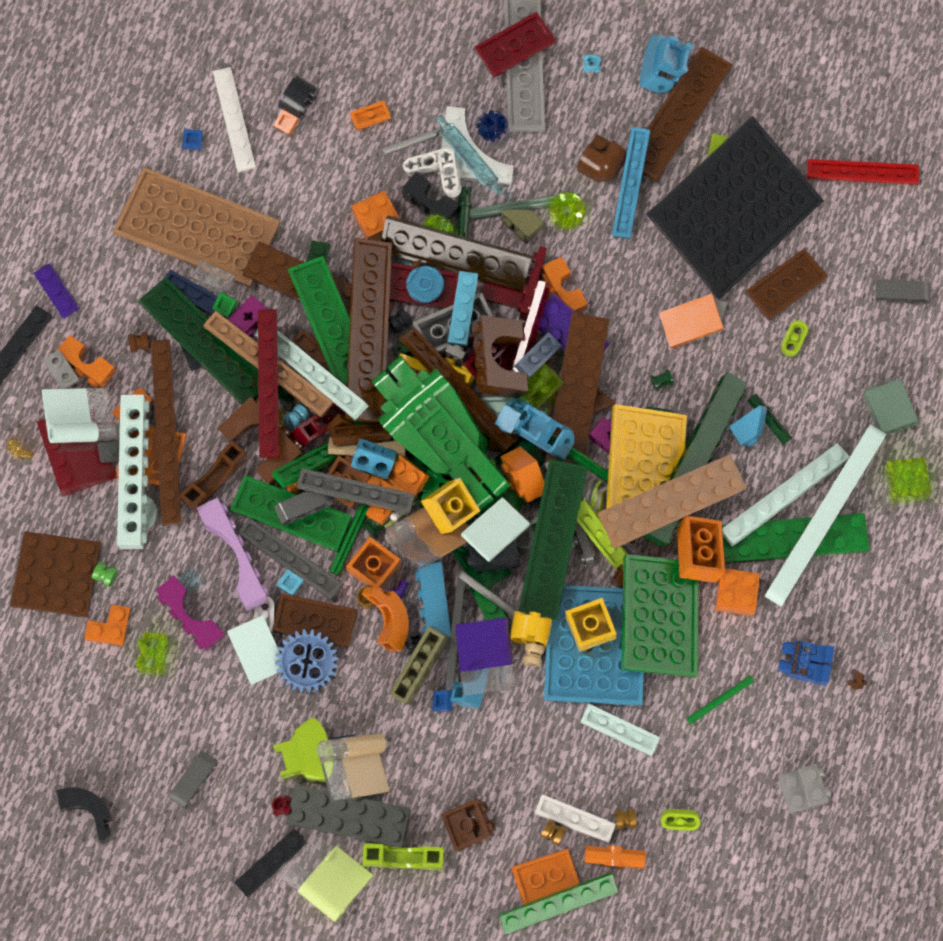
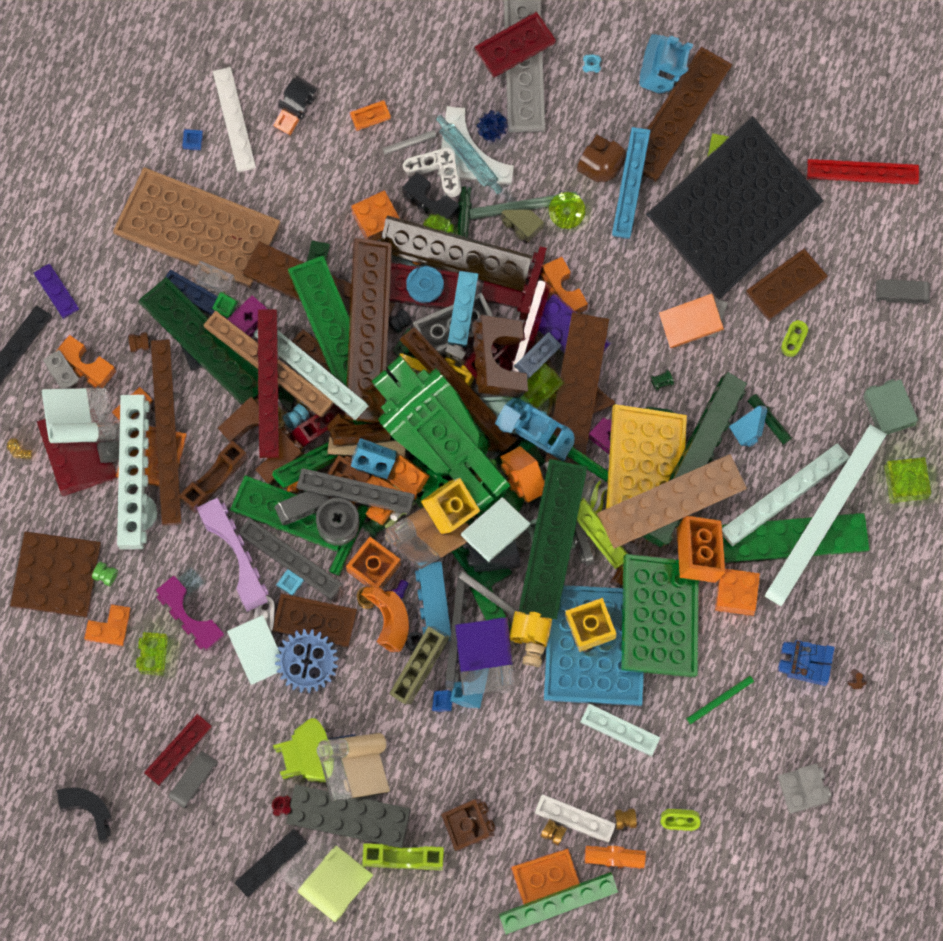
none -> dark red plate [144,714,212,786]
none -> dark grey wheel [316,498,359,545]

